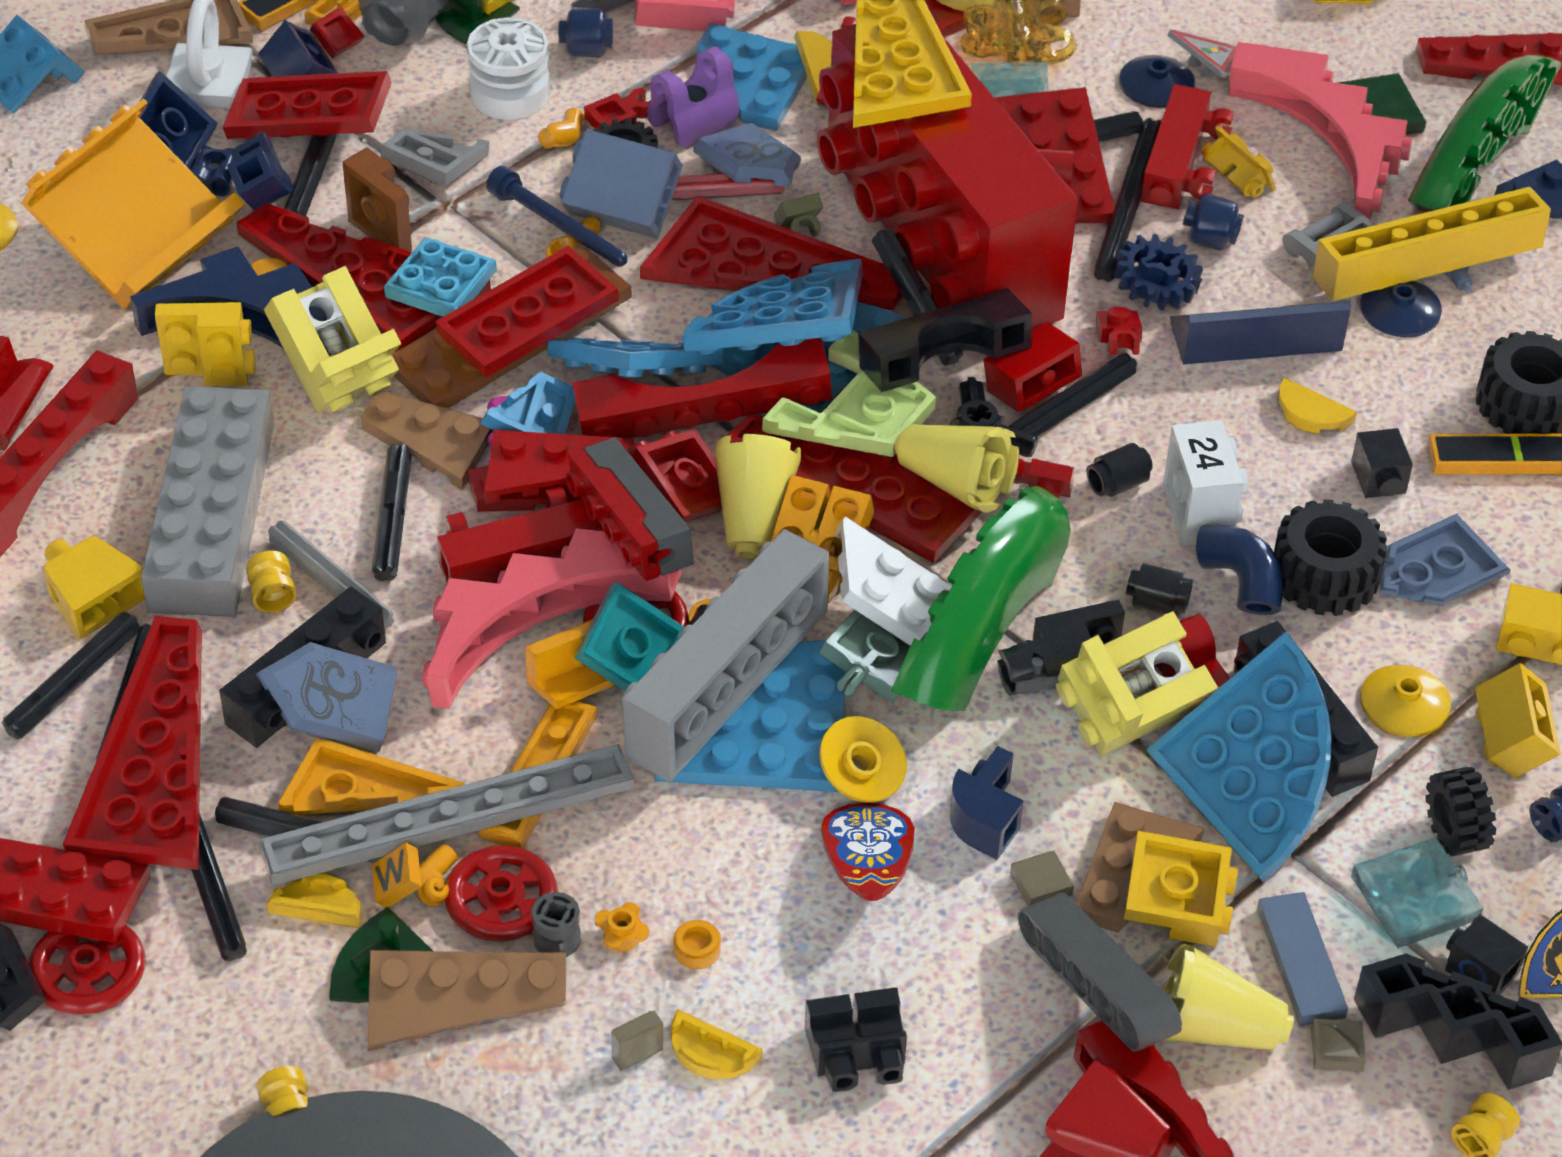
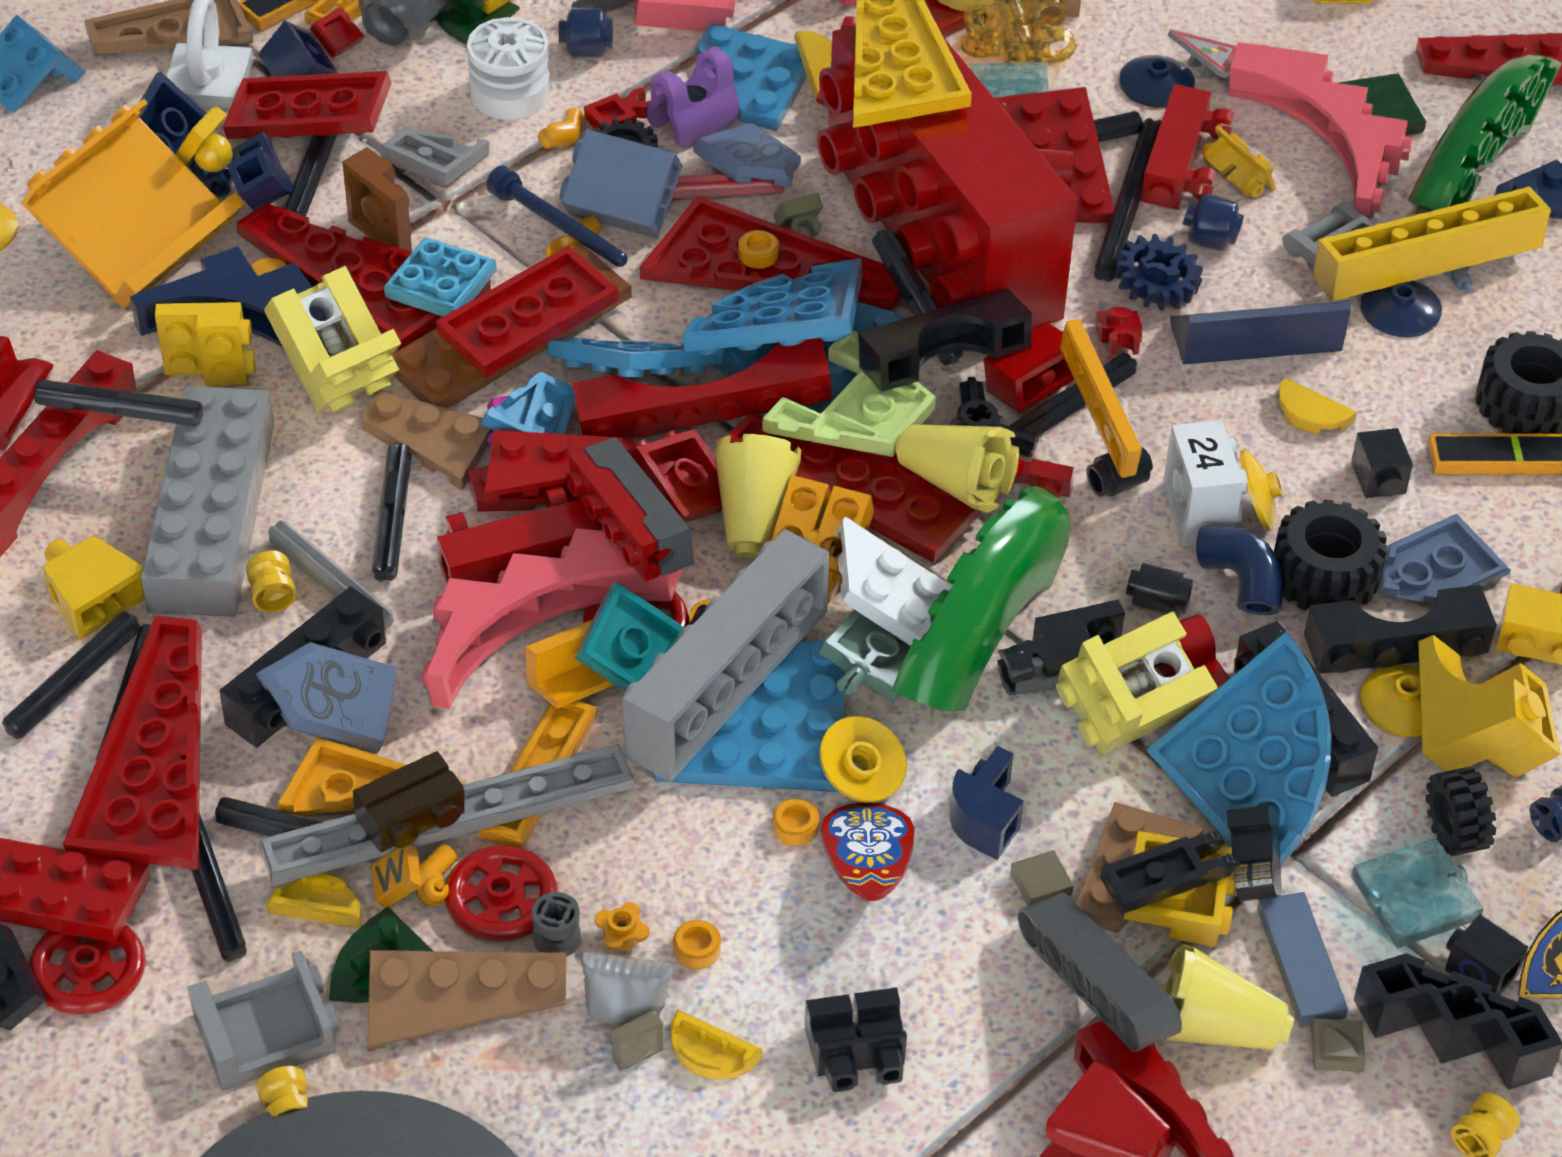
none -> black axle [34,379,203,427]
none -> yellow tile [175,106,233,172]
none -> light grey panel [187,951,340,1091]
none -> dark brown brick [353,751,465,853]
none -> light grey hair [580,952,674,1025]
none -> light orange tile [738,230,779,269]
none -> light orange tile [773,798,819,846]
none -> light orange tile [1060,319,1142,478]
none -> black hinge [1100,830,1239,915]
none -> black leg [1227,805,1281,902]
none -> yellow dish [1240,449,1283,532]
none -> black arch [1304,585,1497,674]
none -> yellow arch [1418,635,1544,771]

